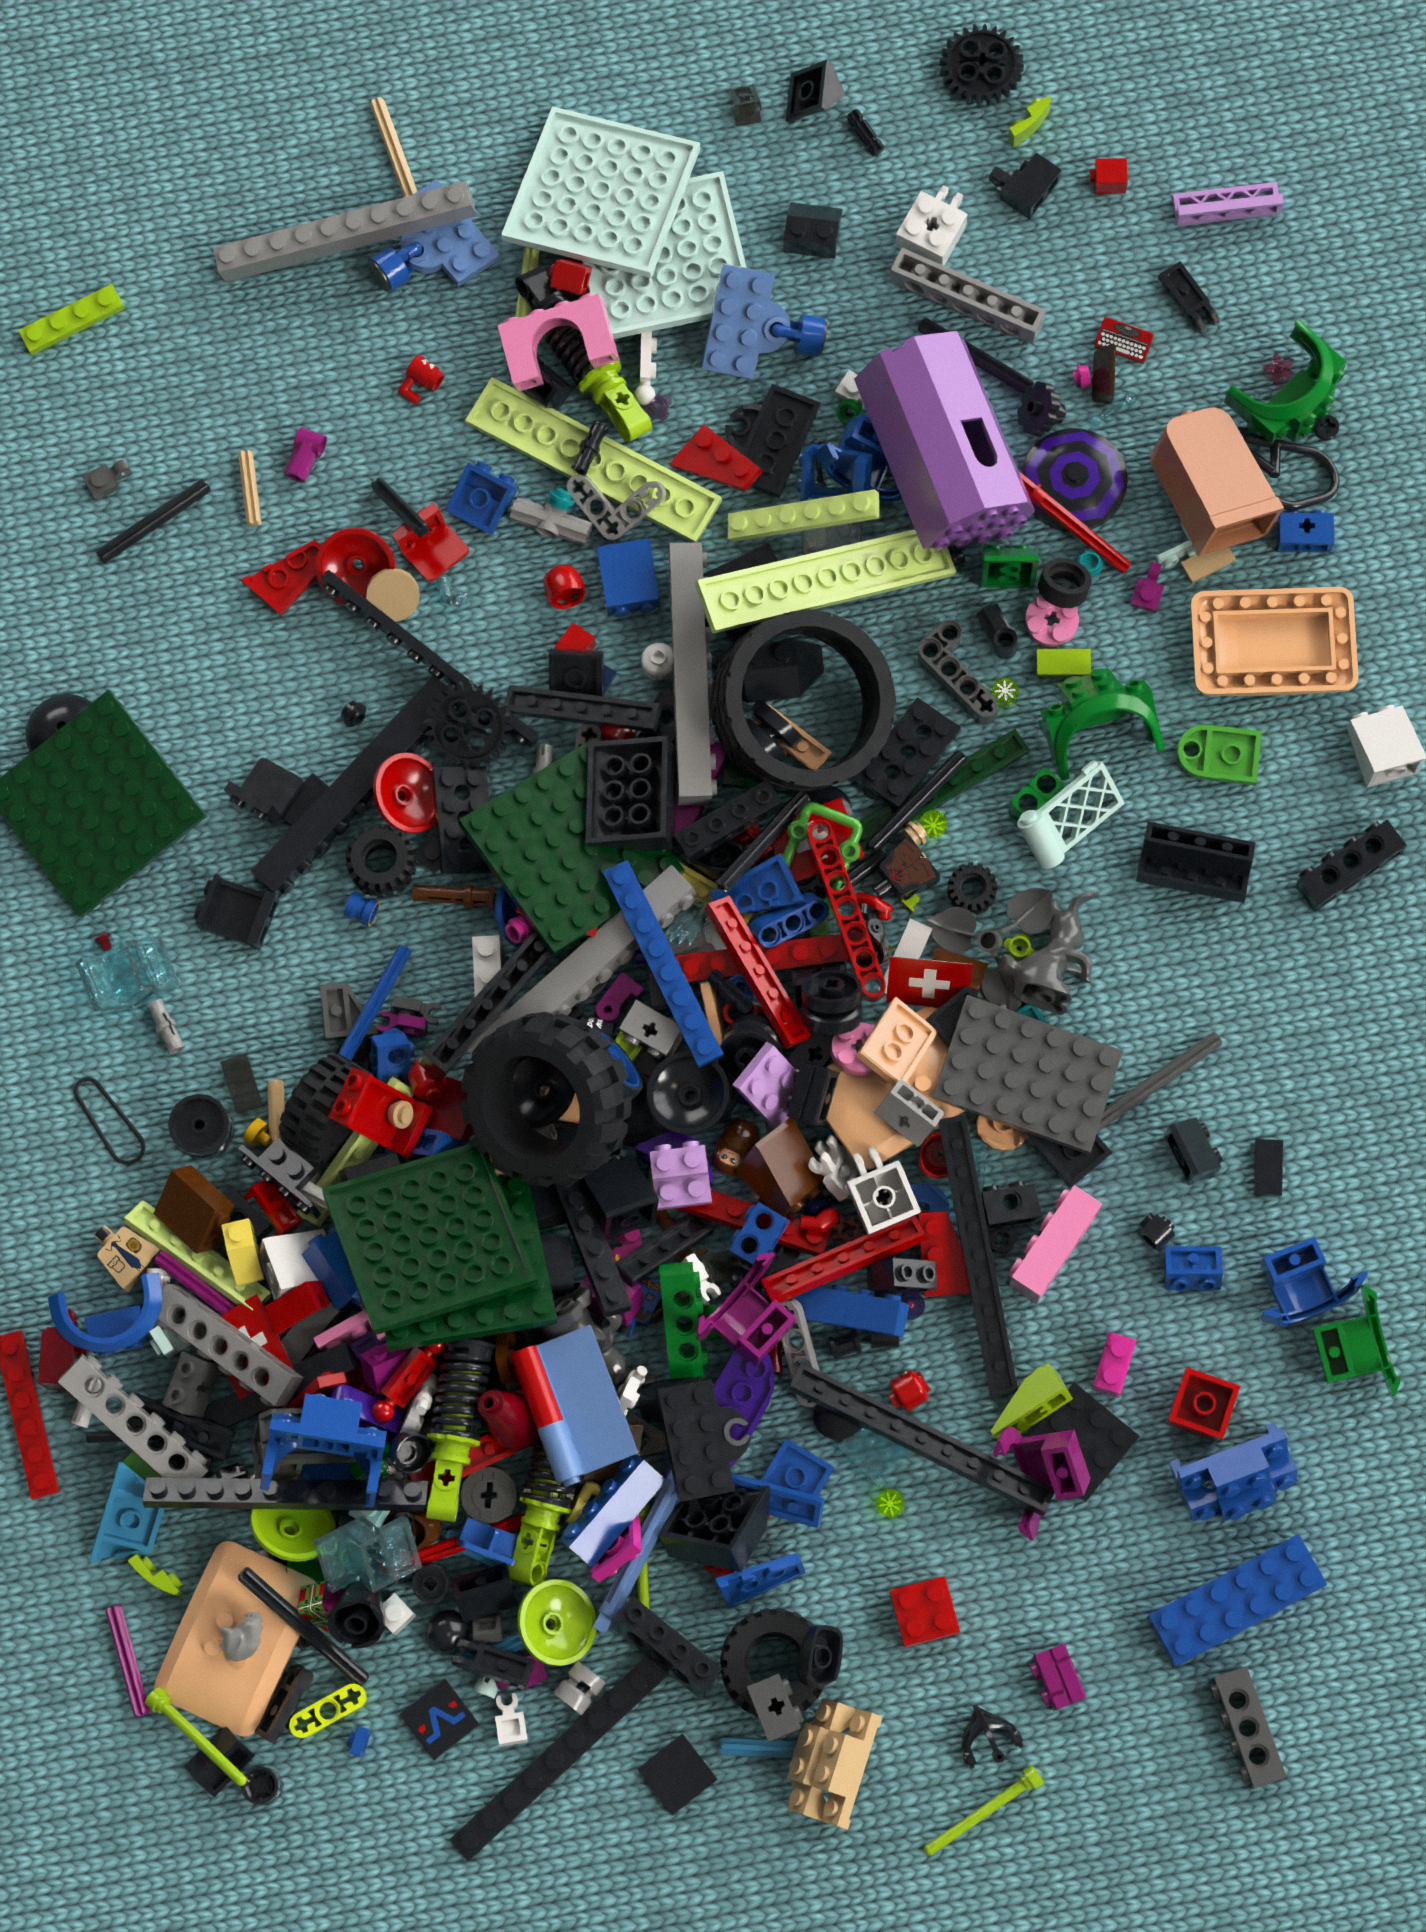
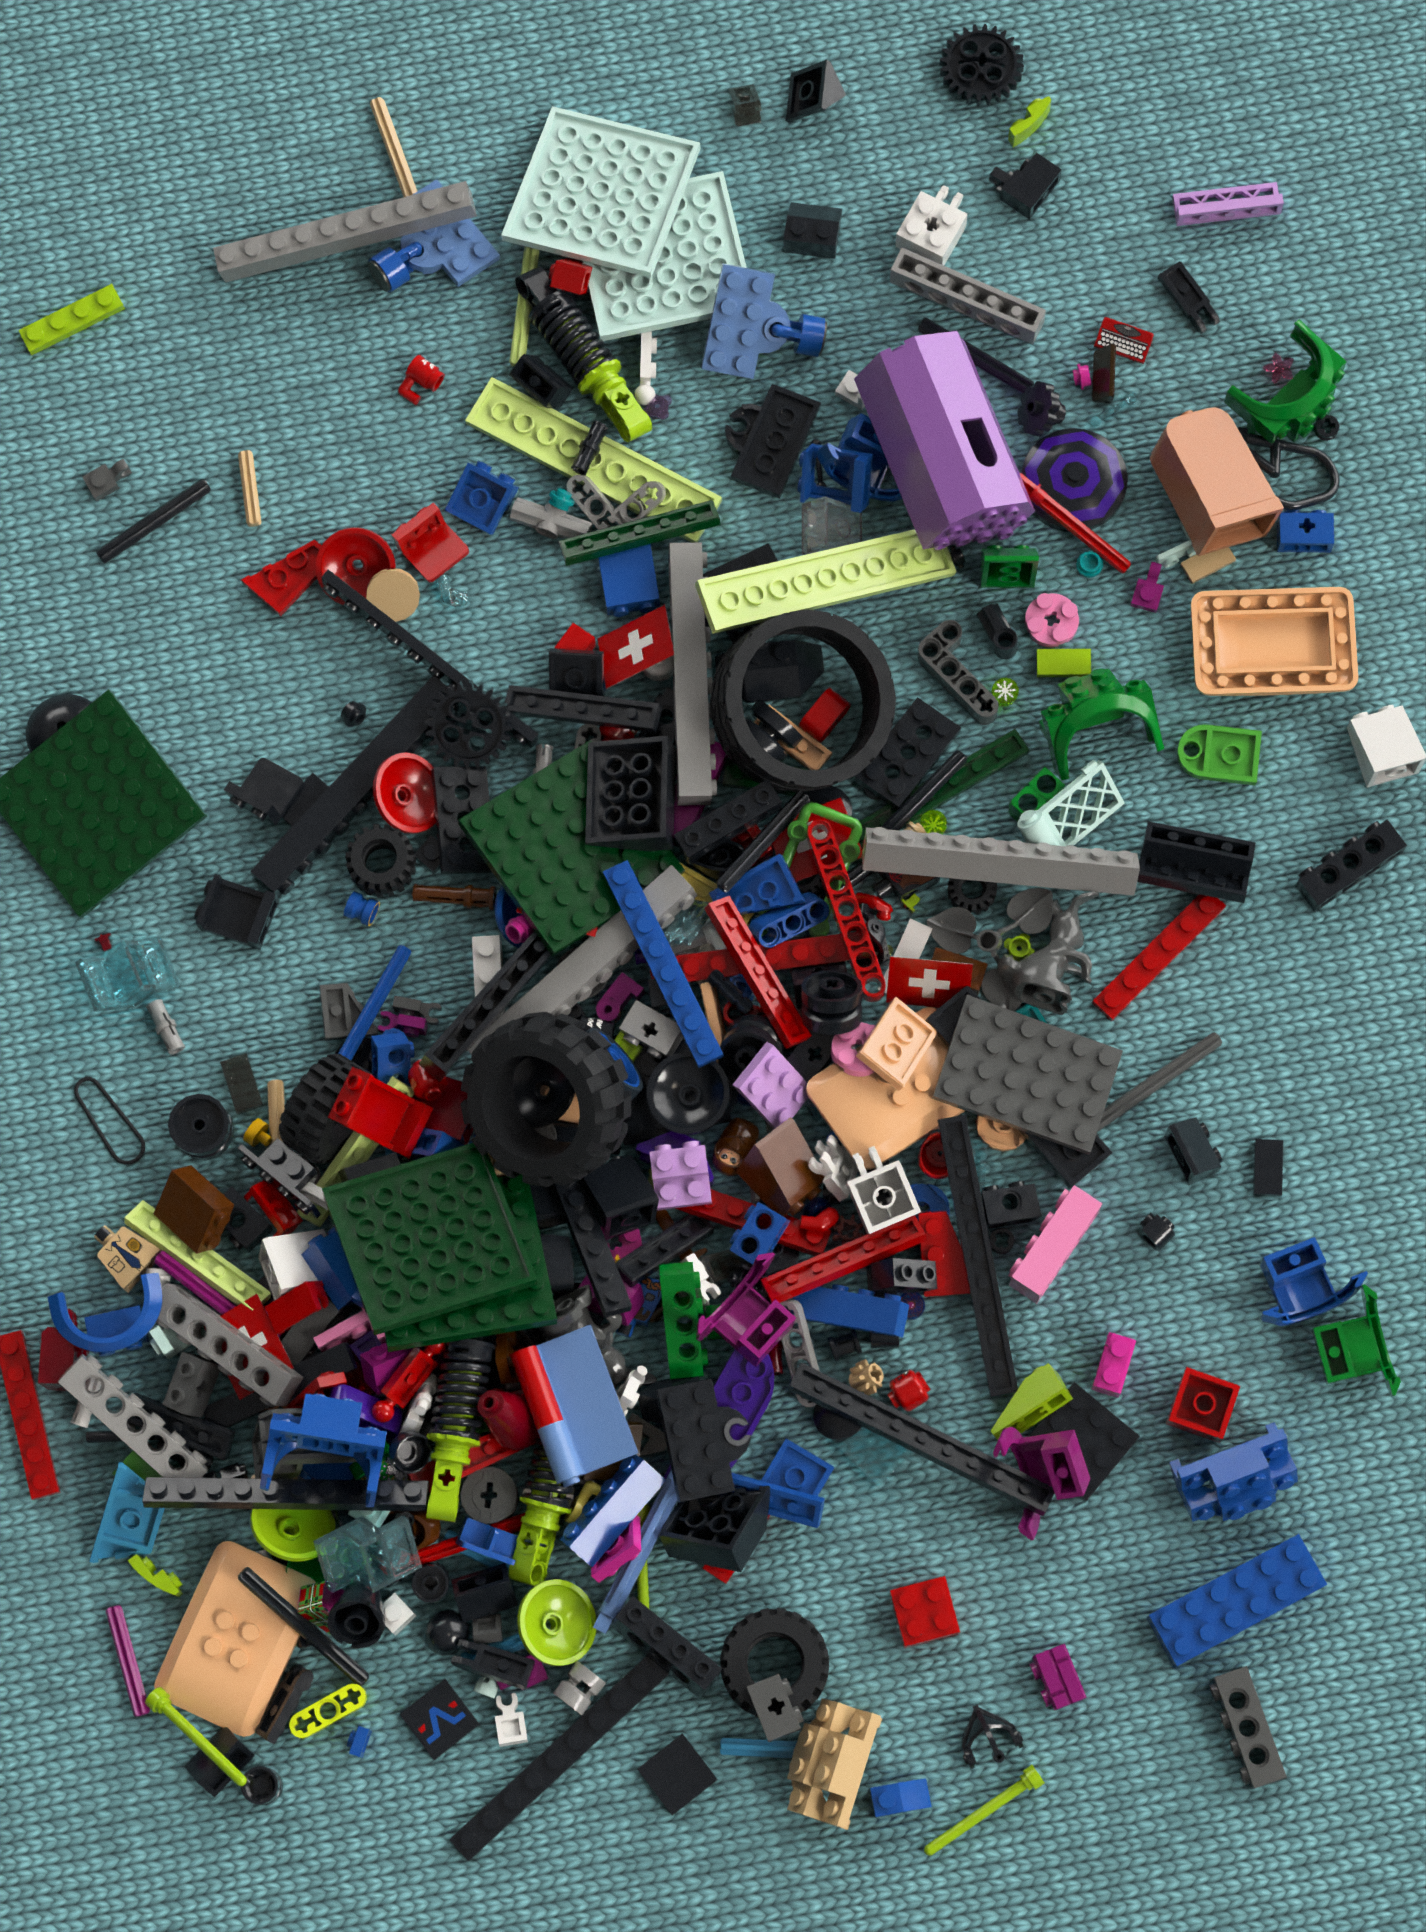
light grey hair [219,1612,263,1662] -> none
light yellow slope [222,1218,264,1286] -> none
magenta piece [284,427,327,483] -> none
black axle [371,478,430,537] -> none
tan plate [387,1100,413,1129] -> none
bright pink arch [498,293,620,392] -> none
red helmet [543,565,585,610] -> none
red wing [669,425,763,492] -> none
blue wing [715,1553,806,1609] -> none
yellowish green plate [728,489,879,542] -> none
black brick [786,1062,840,1126] -> none
black piece [796,1624,843,1688] -> none
green plate [837,398,863,425] -> none
black axle [847,109,884,156] -> none
light grey brick [874,1078,945,1147] -> none
clear neon green tile [876,1489,904,1518] -> none
black tyre [1038,558,1092,608] -> none
red brick [1089,158,1128,194] -> none
blue bracket [1164,1246,1223,1291] -> none
none -> dark green tile [559,500,721,566]
none -> red sticker [597,605,675,689]
none -> red beam [798,687,851,743]
none -> tan gear [849,1359,884,1396]
none -> light grey brick [862,827,1140,896]
none -> blue slope [870,1778,932,1818]
none -> red plate [1092,894,1226,1022]

